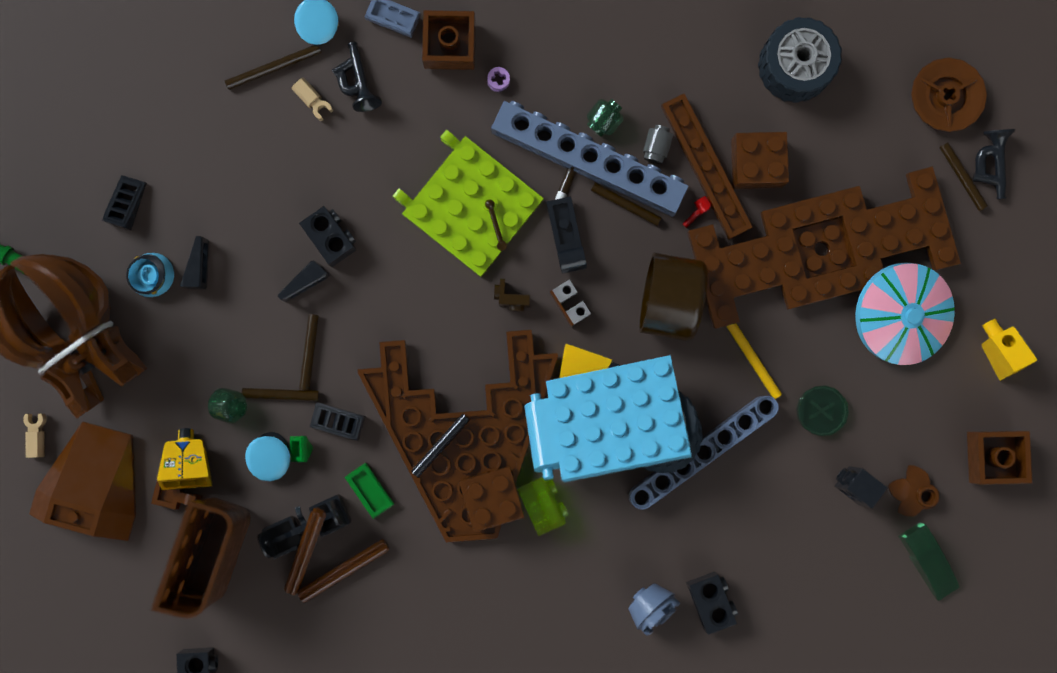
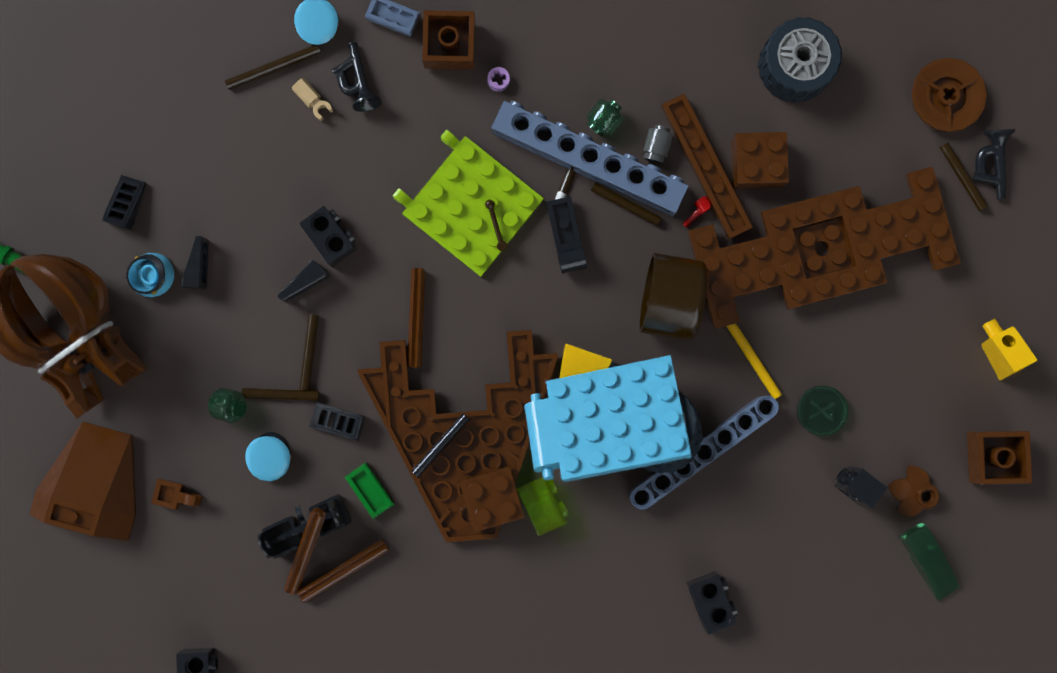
tan bar [24,414,46,458] -> none
reddish brown piece [151,497,251,619] -> none
yellow torso [157,428,212,490] -> none
green slope [290,436,314,462] -> none
dark brown bracket [494,279,530,312] -> none
flat silver piece [550,279,591,327] -> none
sand blue cone [628,583,681,636] -> none
dish [855,263,955,365] -> none
none -> reddish brown axle [407,268,425,368]

